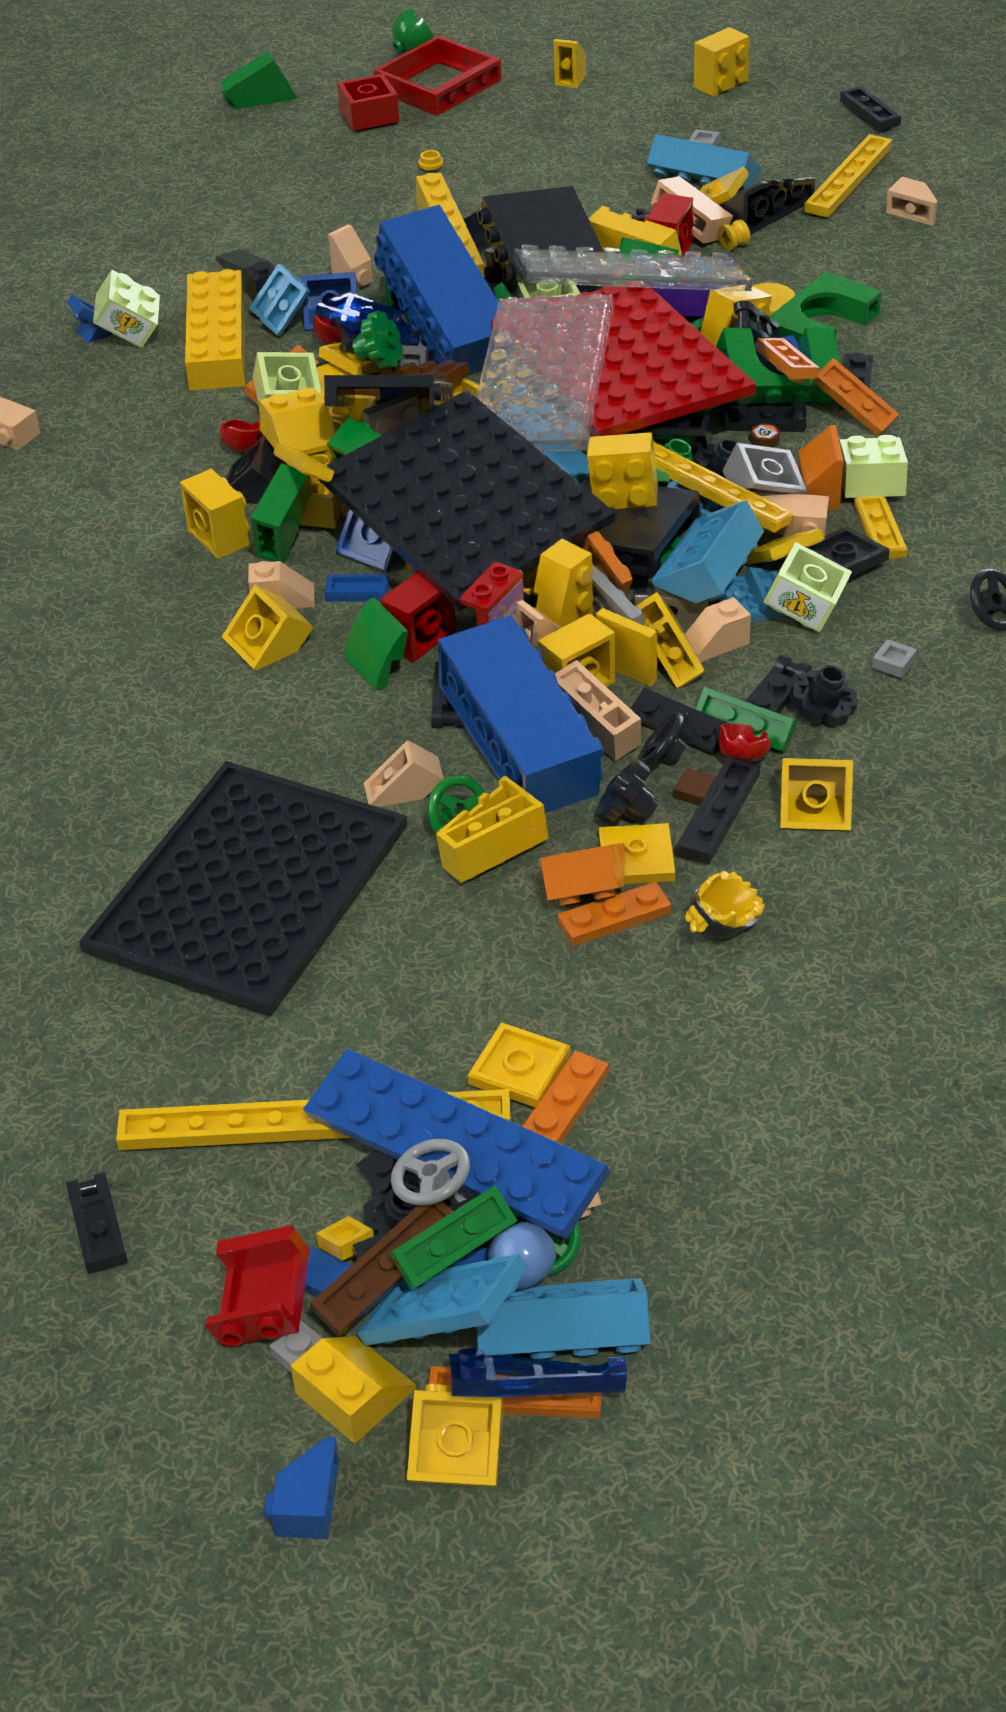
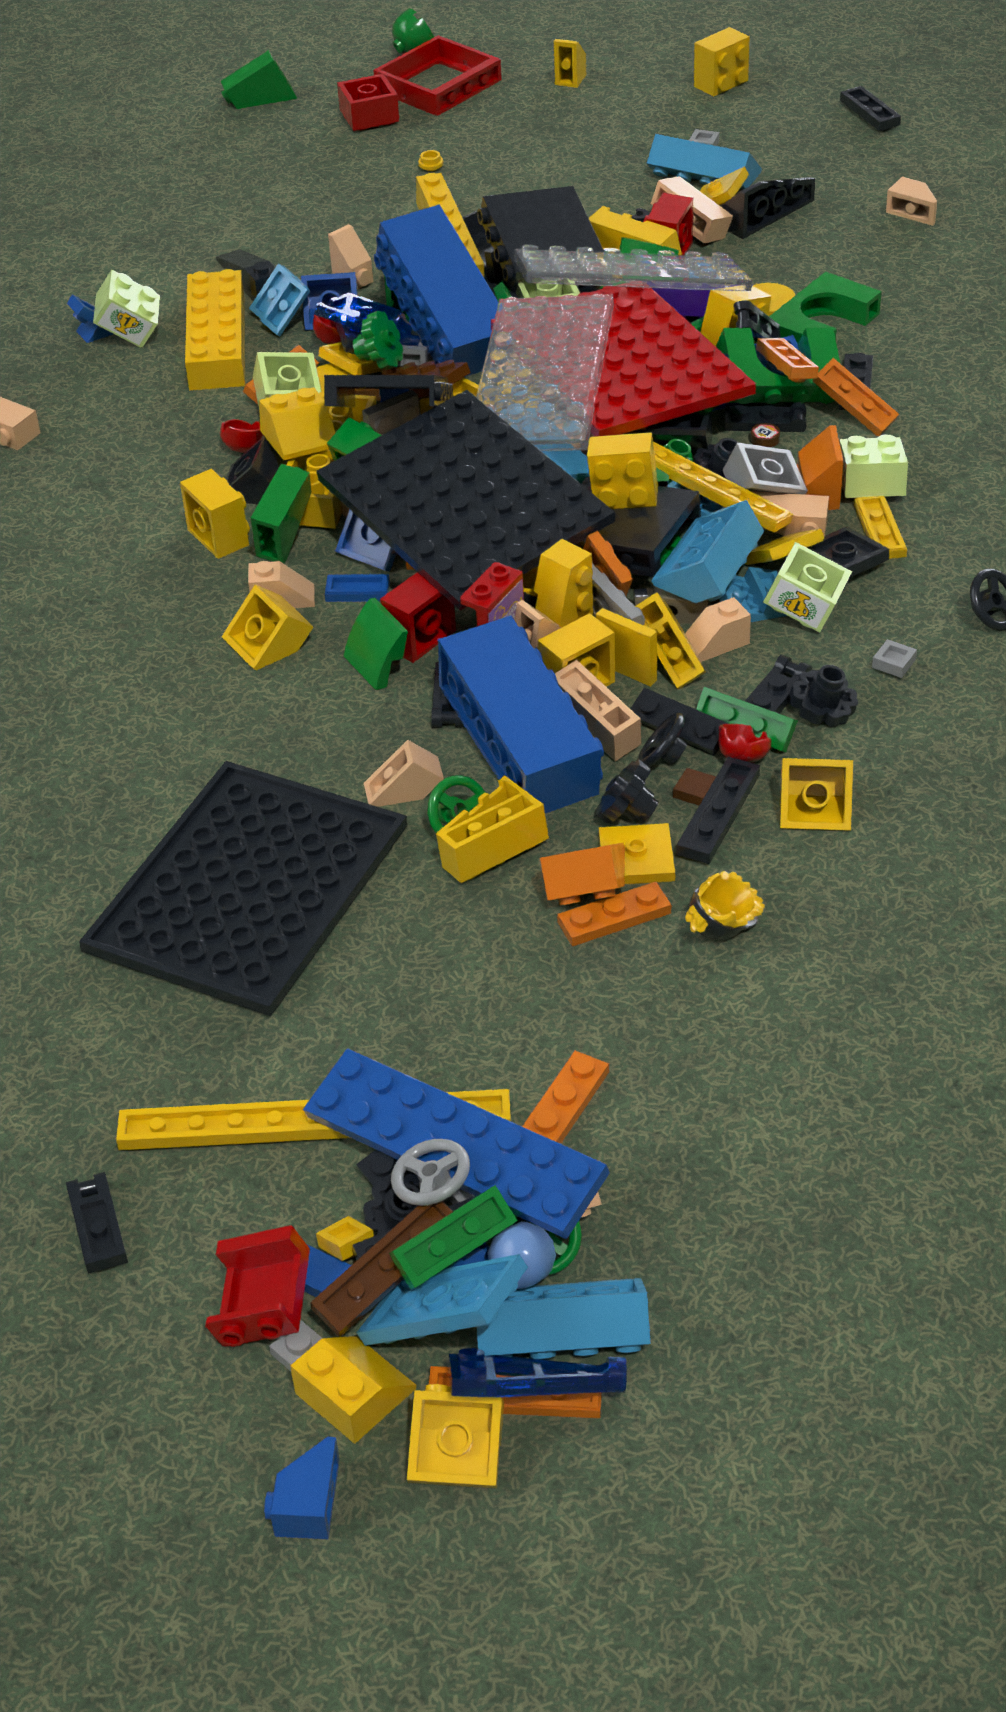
yellow tile [273,443,334,482] -> none
yellow plate [467,1022,571,1107] -> none
yellow wheel [718,220,750,252] -> none
yellow plate [804,134,892,218] -> none

